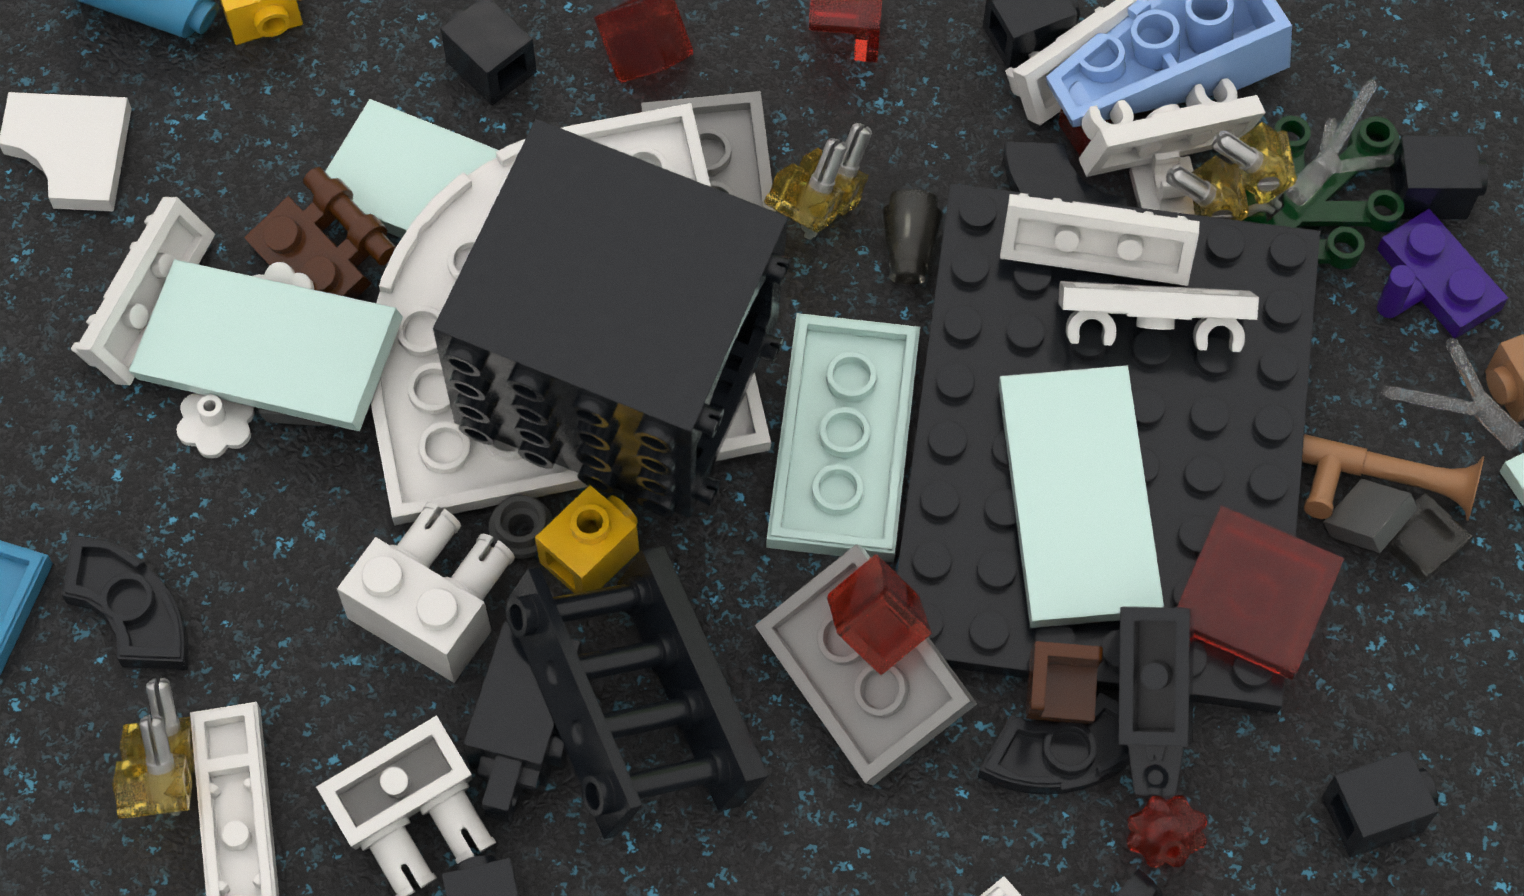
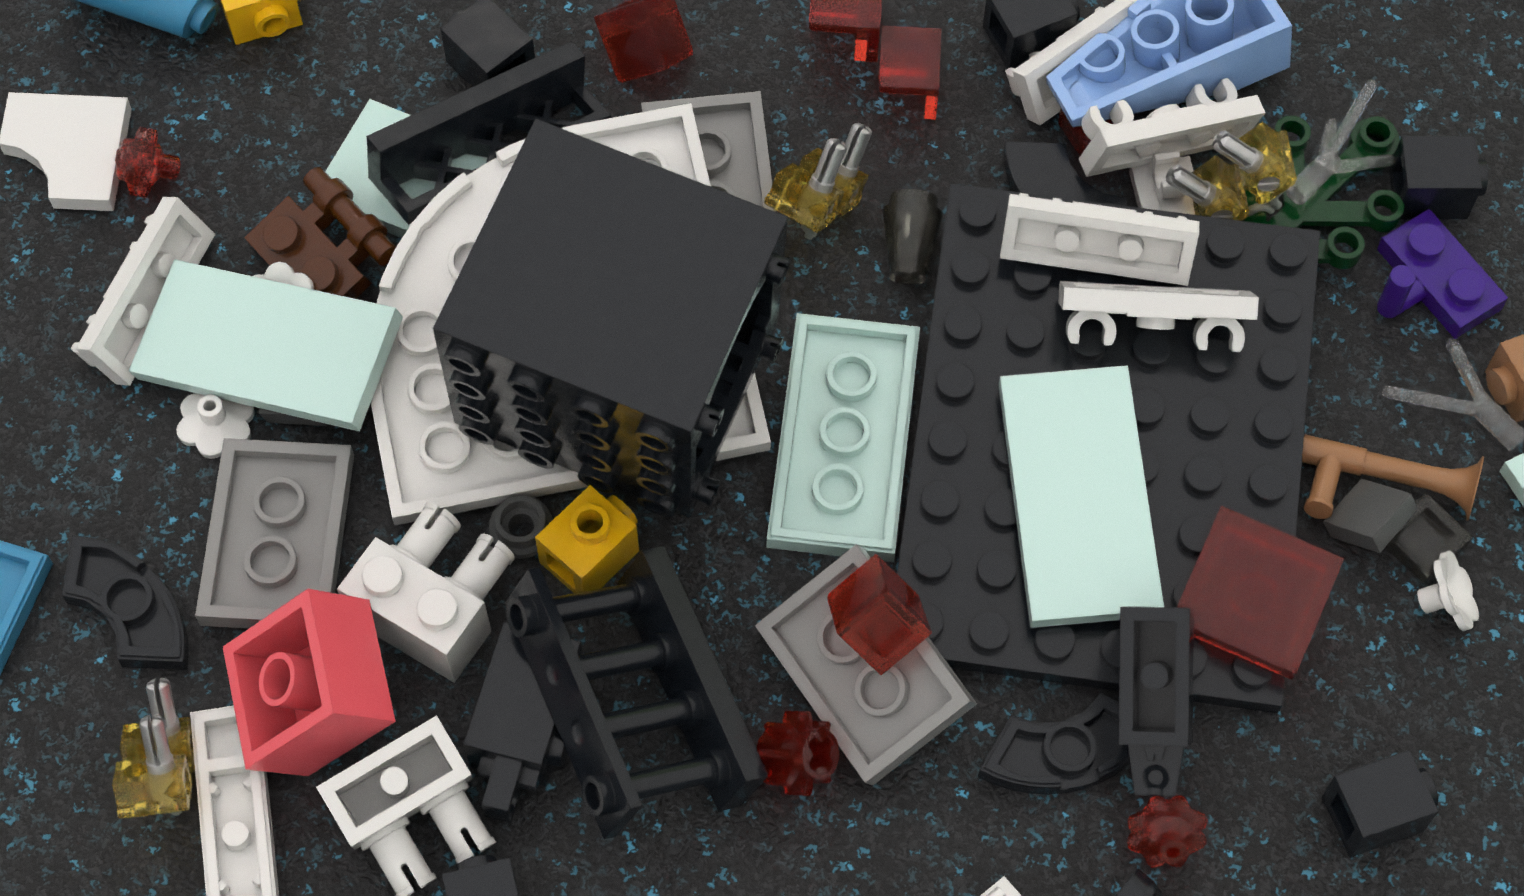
reddish brown panel [1025,641,1103,724] -> none
none -> clear red plant [114,127,180,198]
none -> light grey plate [195,438,354,629]
none -> coral brick [223,588,396,776]
none -> black fence [366,41,611,225]
none -> clear red gear [757,710,839,796]
none -> clear red panel [878,26,942,120]
none -> white plant [1417,551,1479,631]

